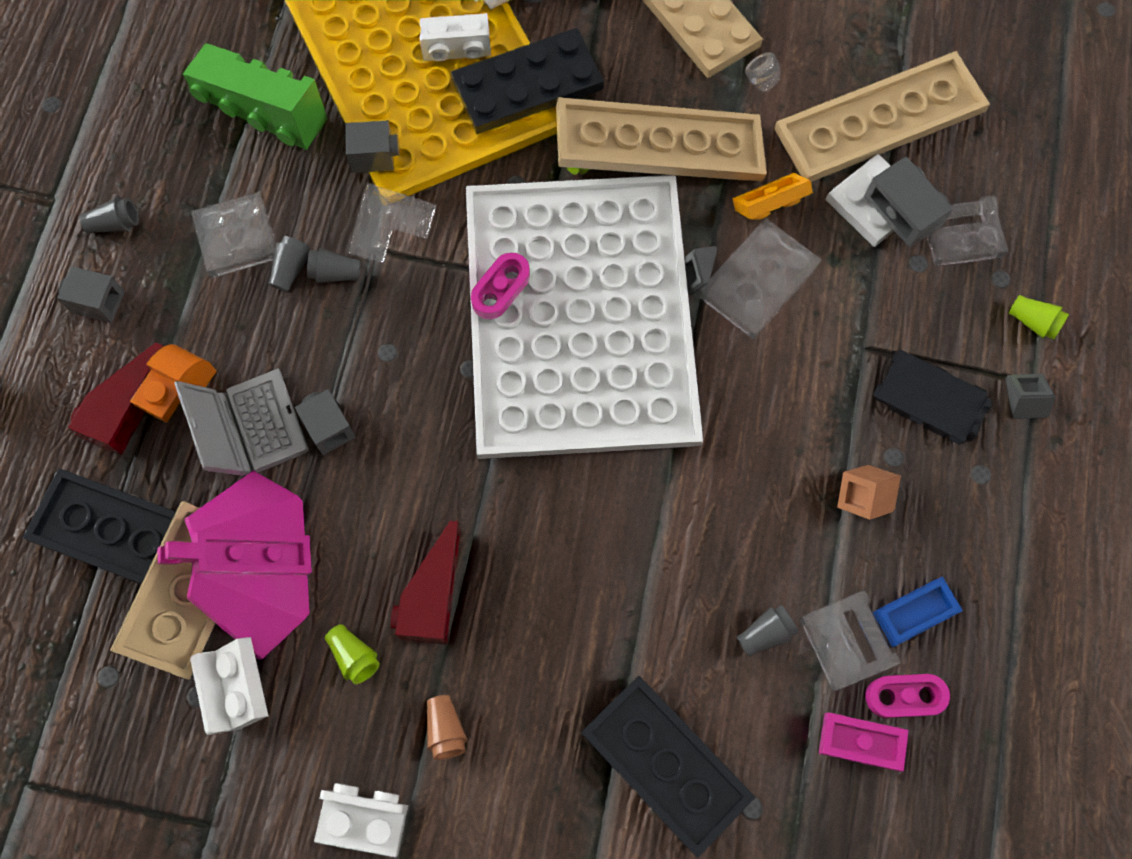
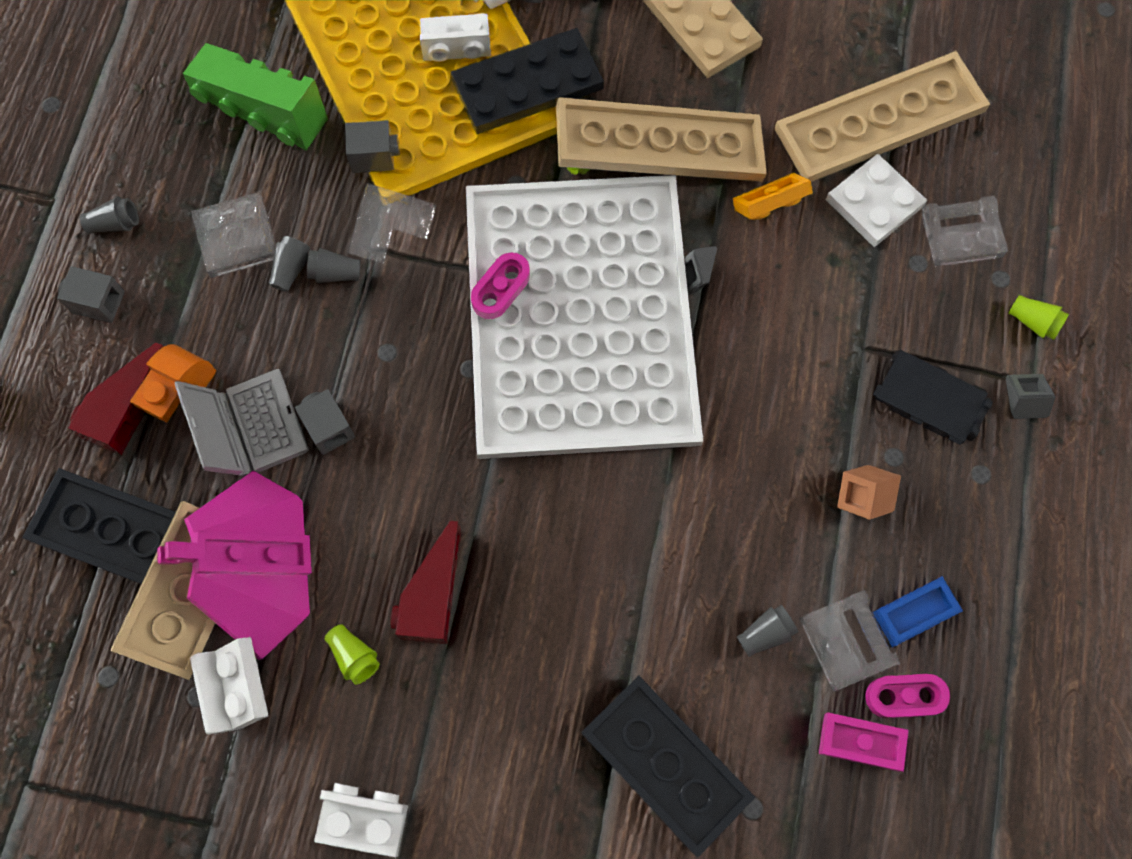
nougat cone [427,695,468,760] -> none
clear plate [698,218,821,340] -> none
clear tile [745,52,781,92] -> none
dark grey brick [864,156,953,248] -> none

